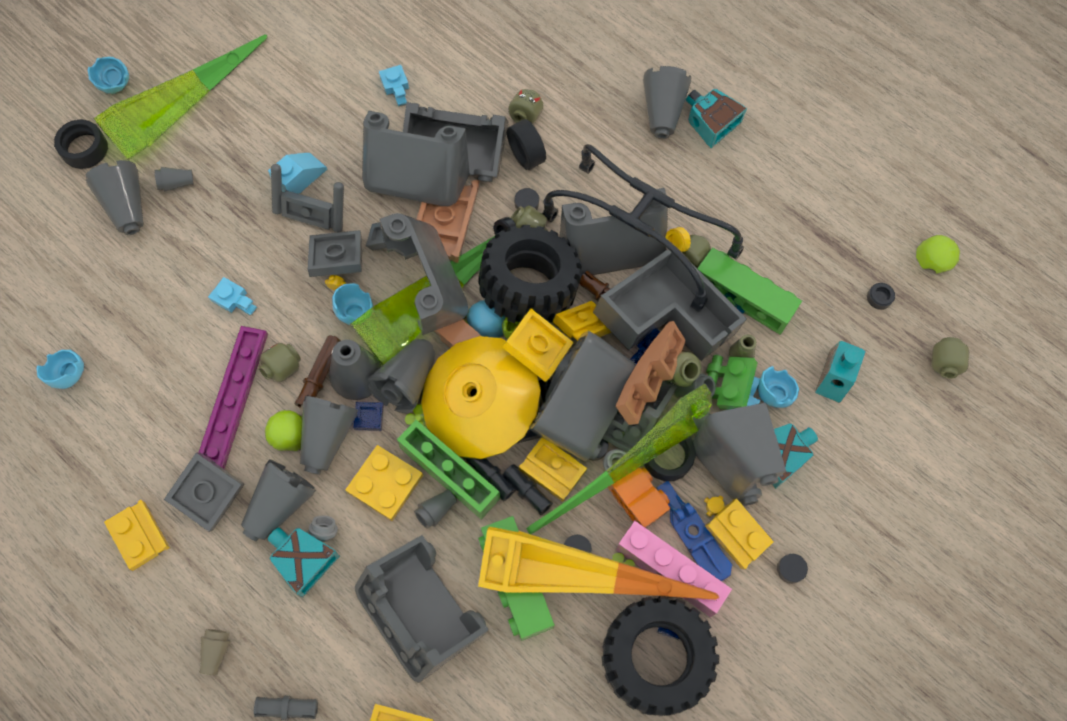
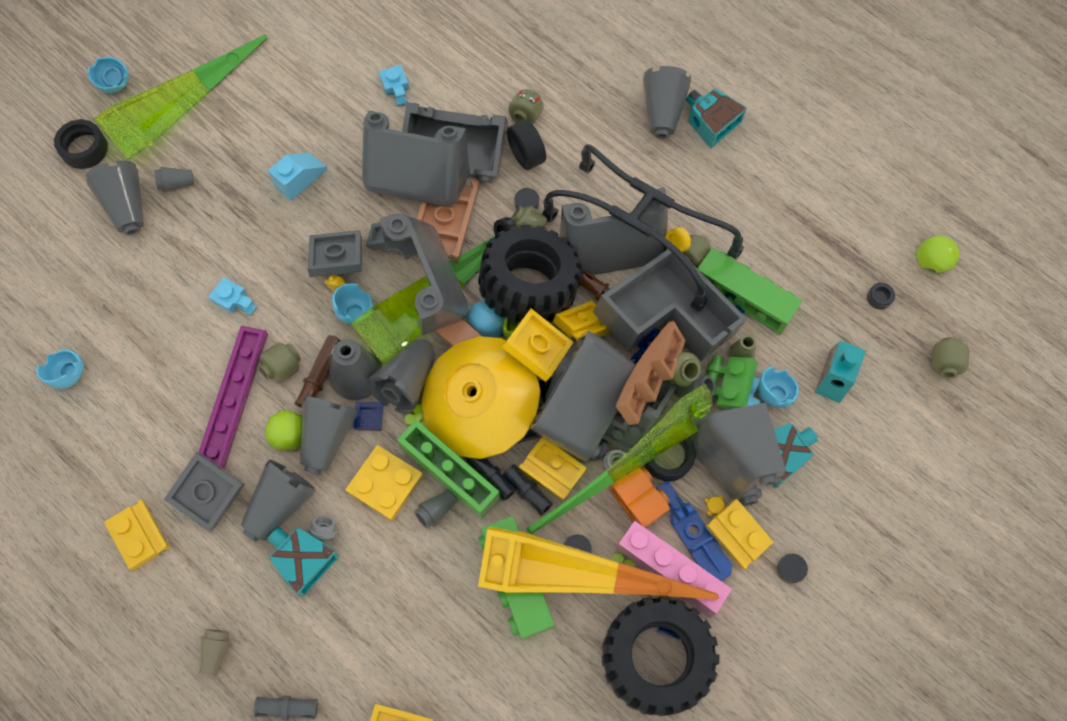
dark grey plate [271,164,344,232] -> none
dark grey windscreen [355,535,489,683] -> none

